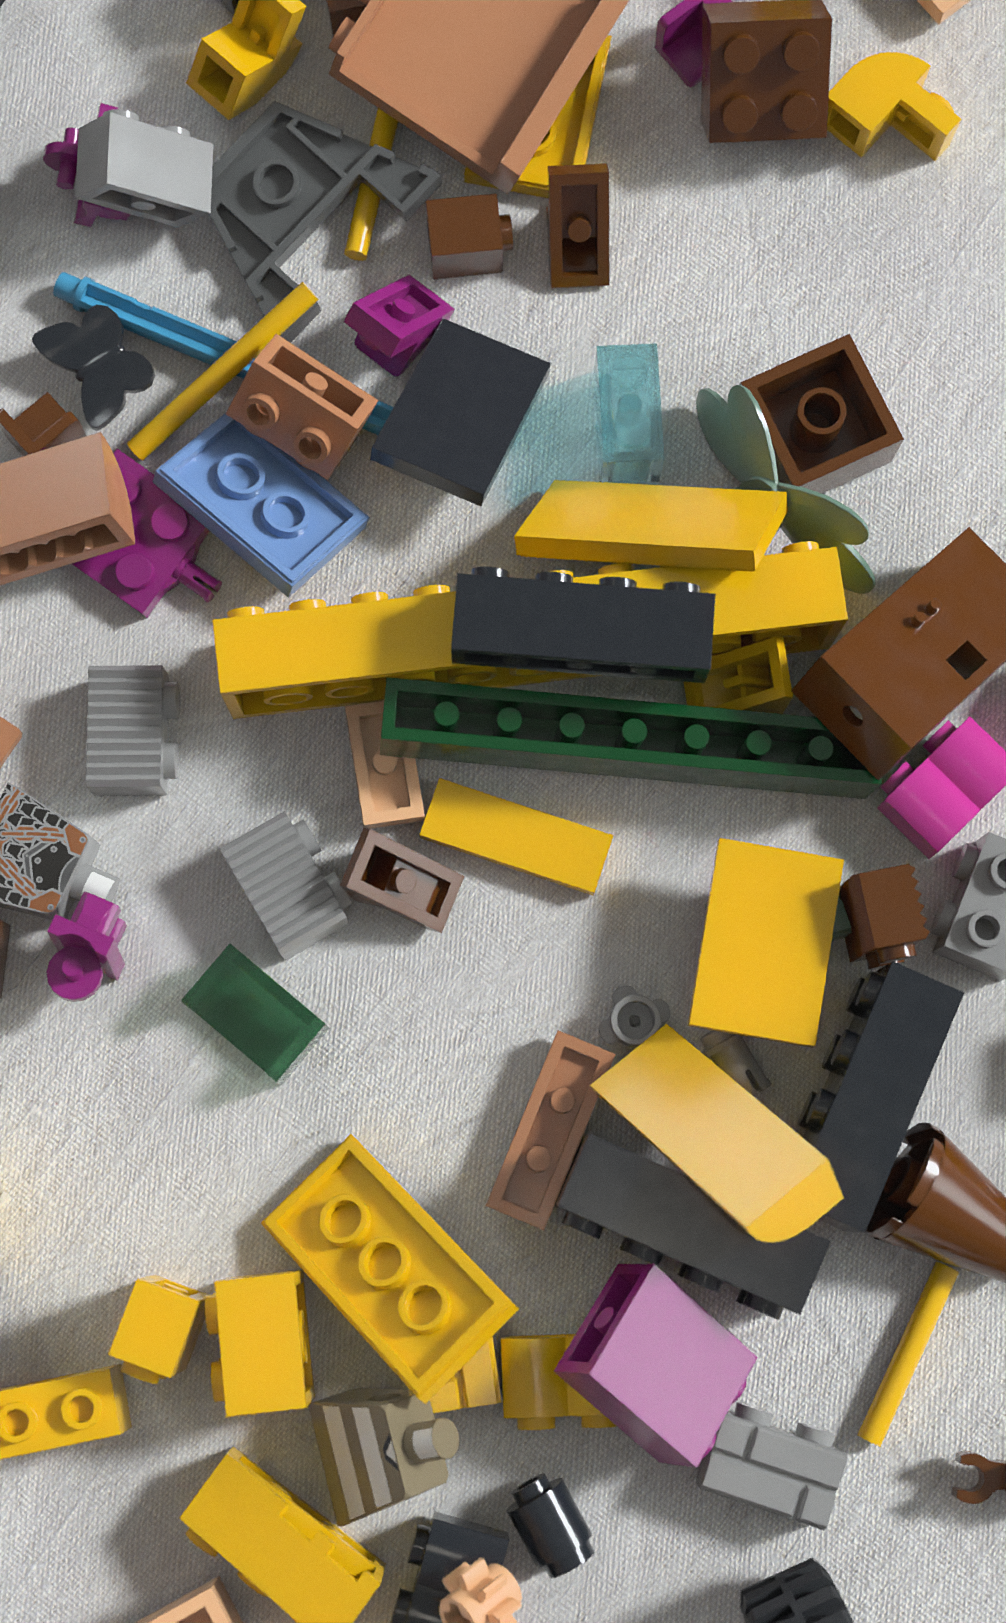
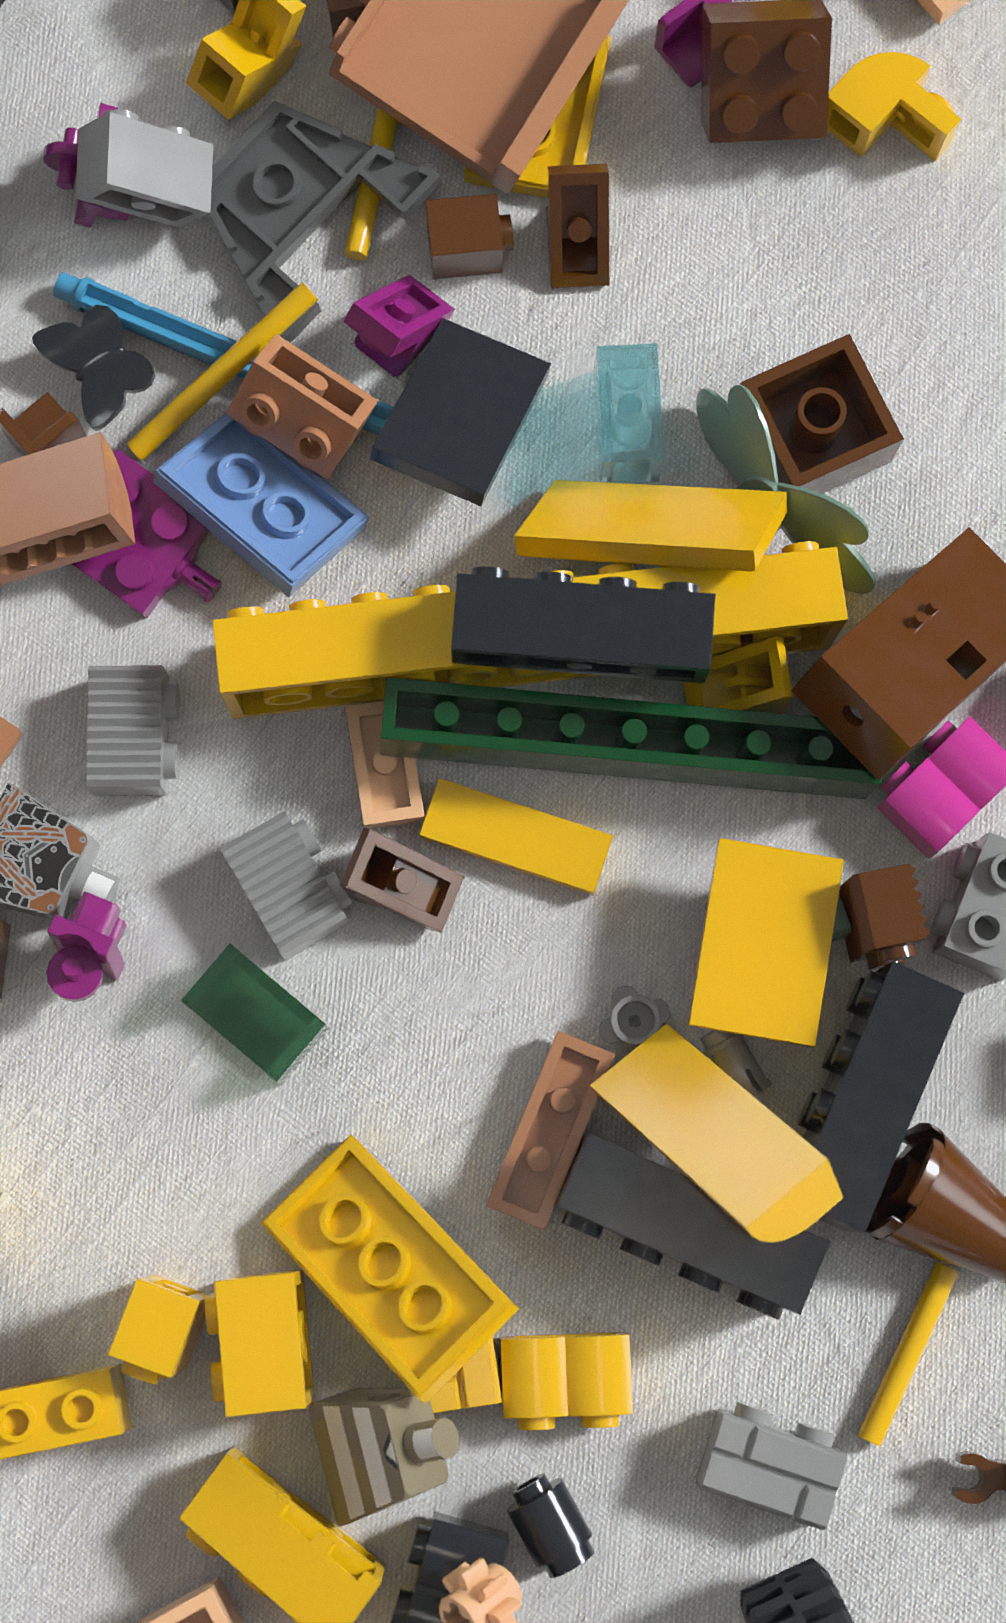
brick [554,1264,758,1468] -> none

